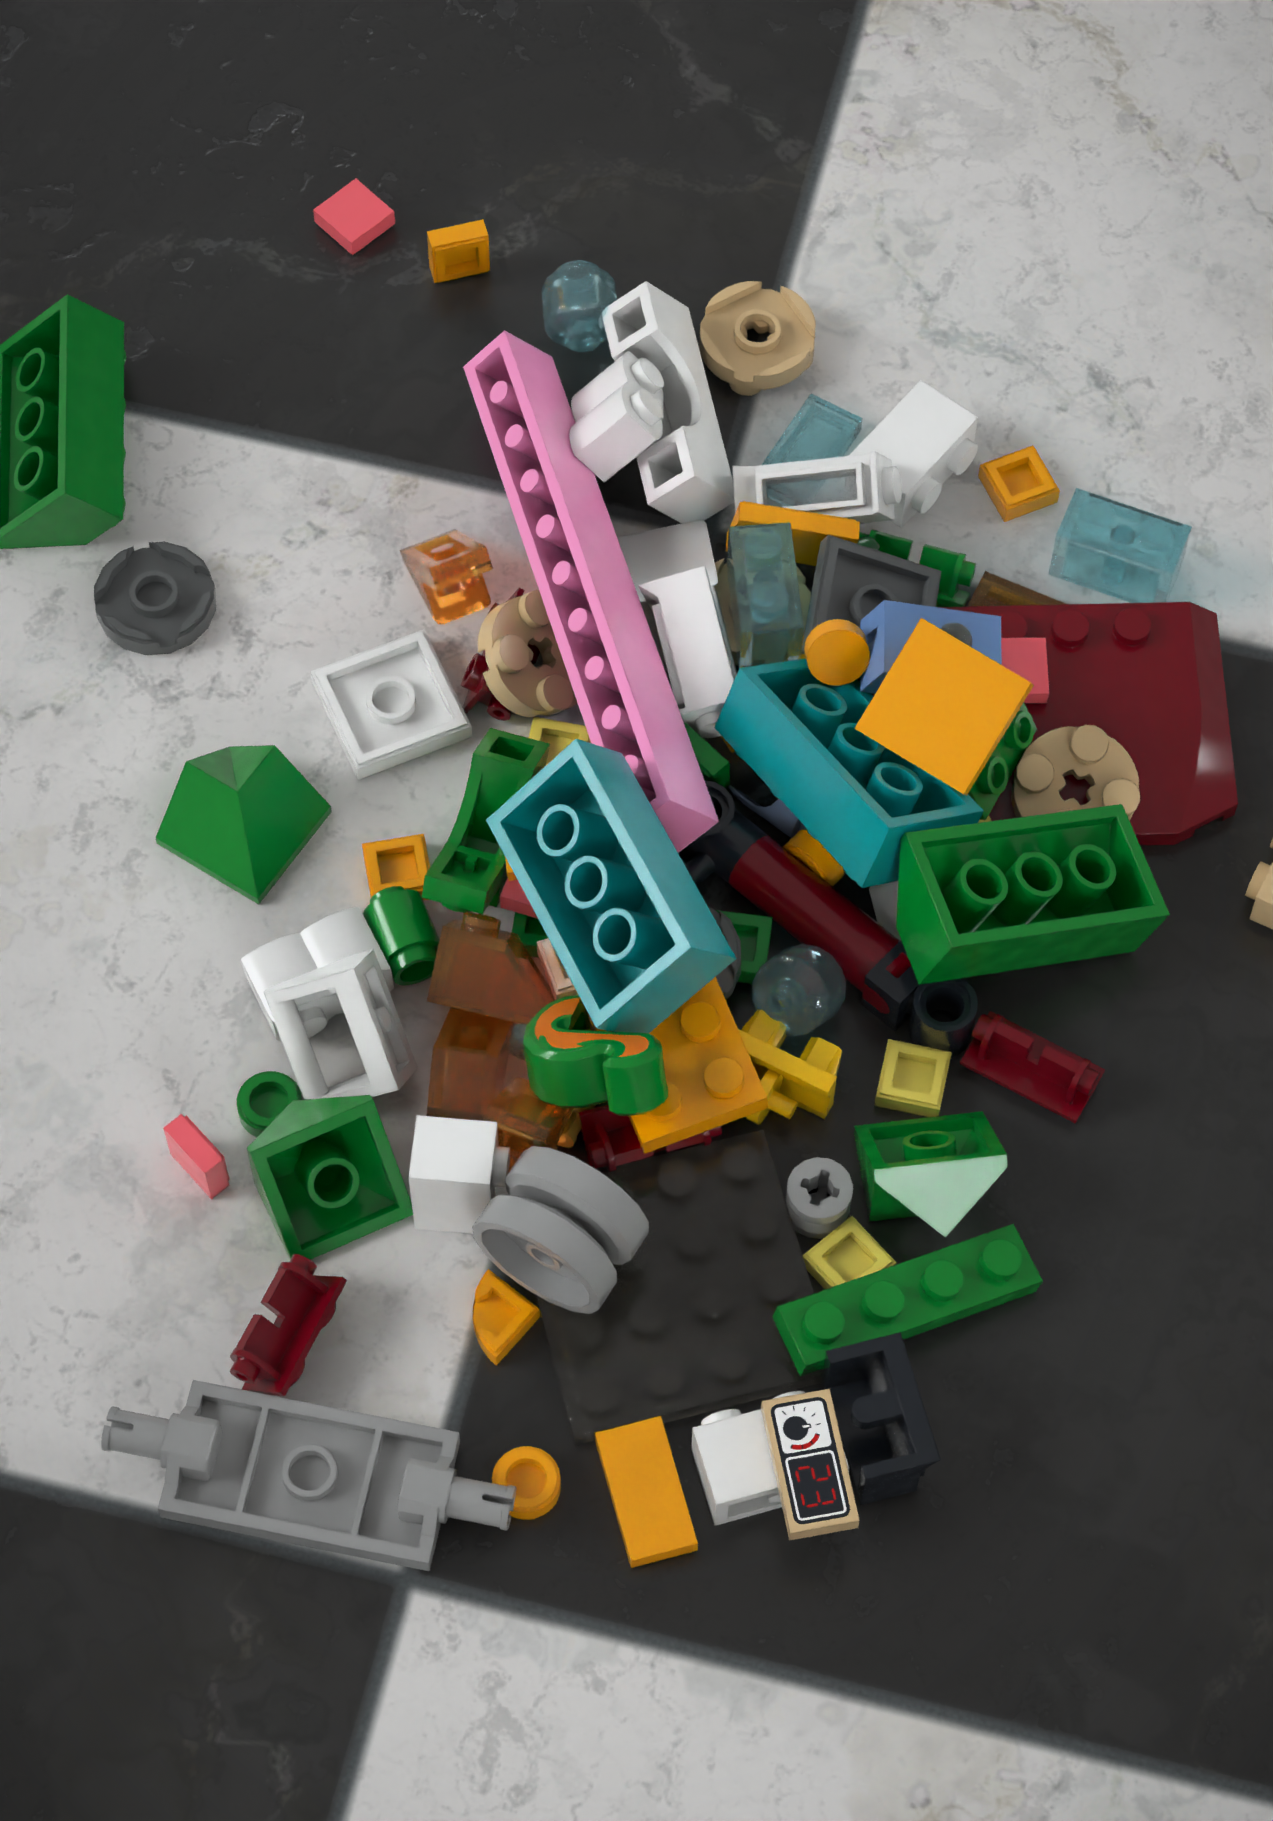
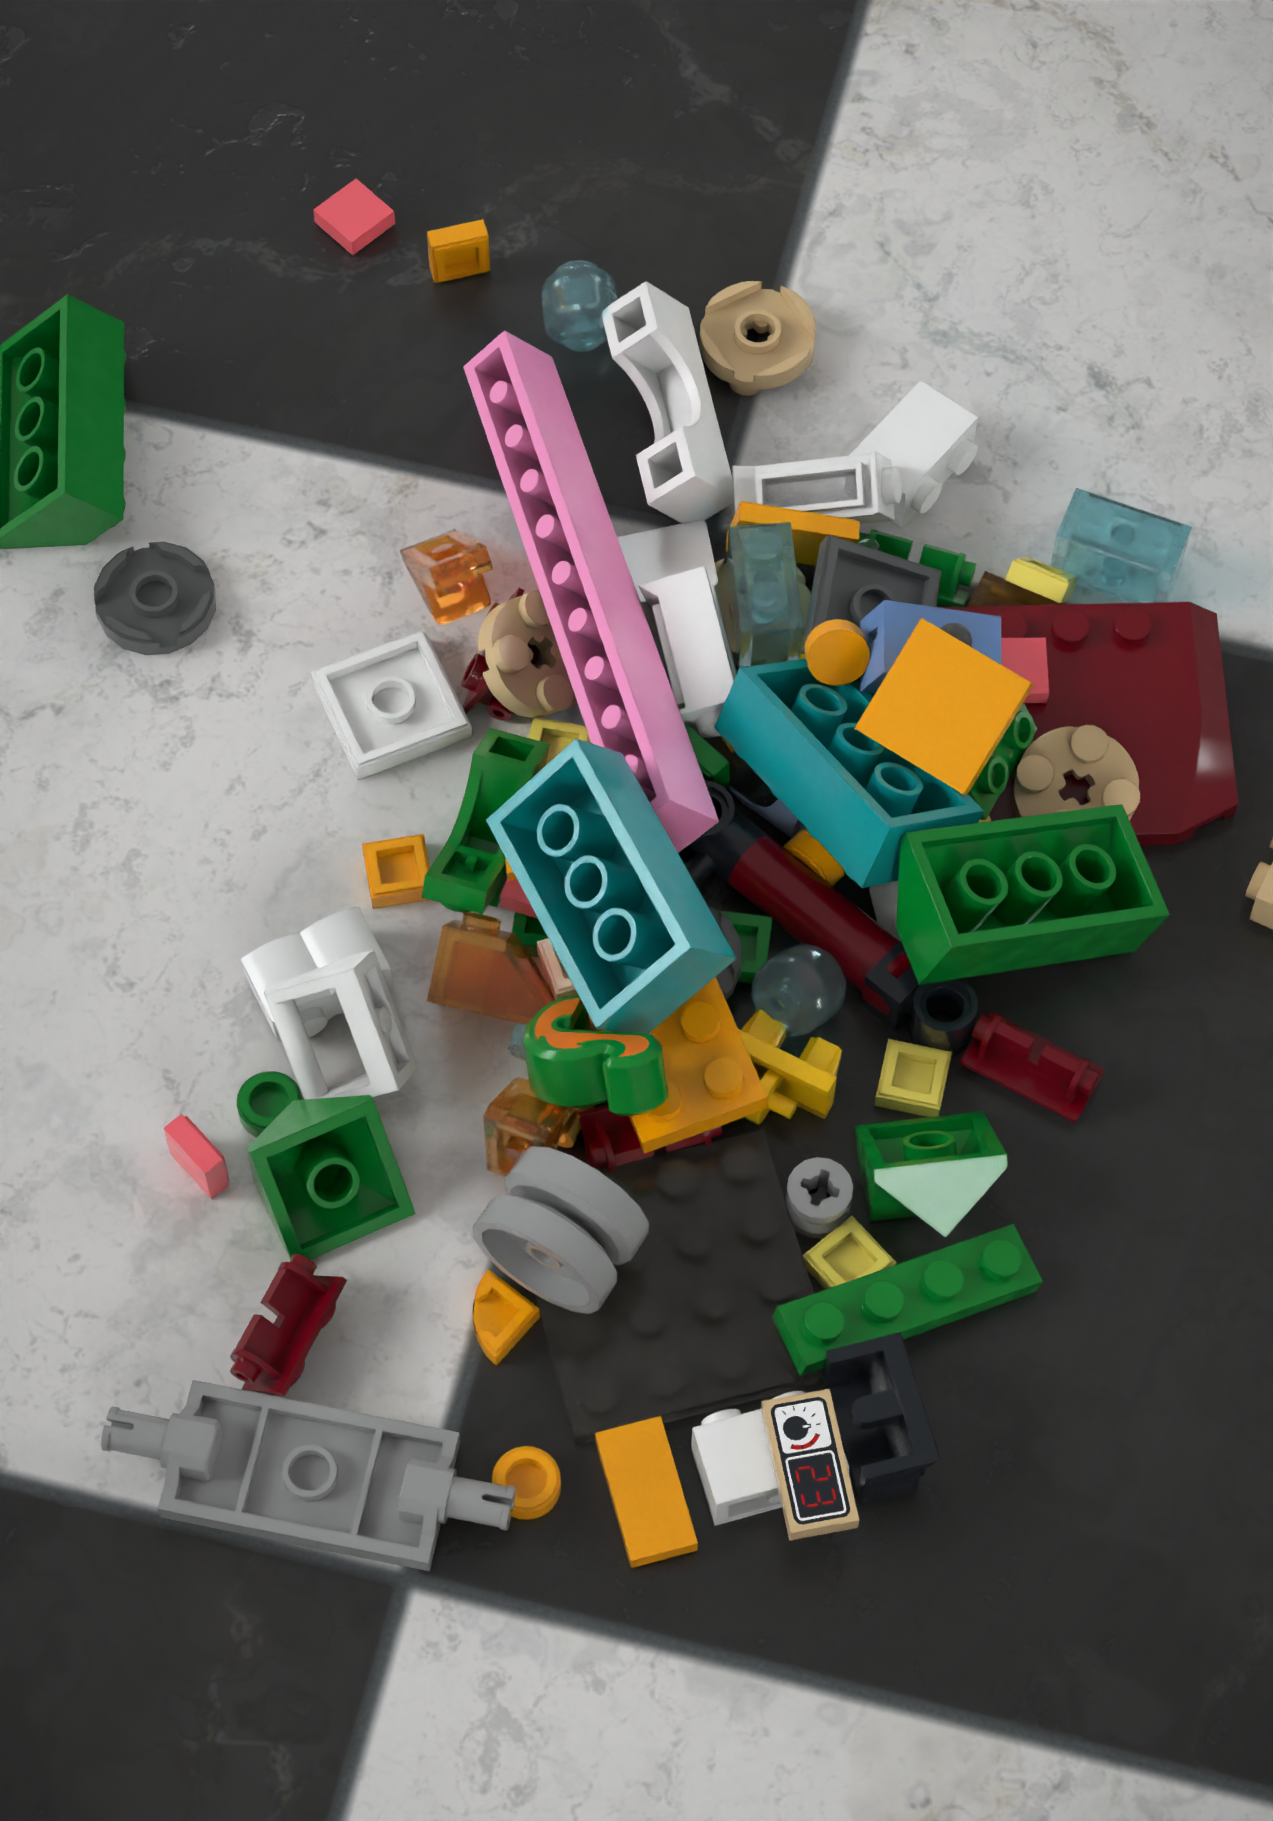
green slope [156,745,332,905] -> none
green brick [362,886,443,986] -> none
white brick [408,1115,510,1234] -> none
clear orange slope [426,1005,515,1122] -> none
white brick [569,351,664,482] -> none
clear light blue tile [762,394,862,507] -> none
light orange tile [978,445,1060,522] -> none
none -> light yellow tile [1005,556,1079,603]

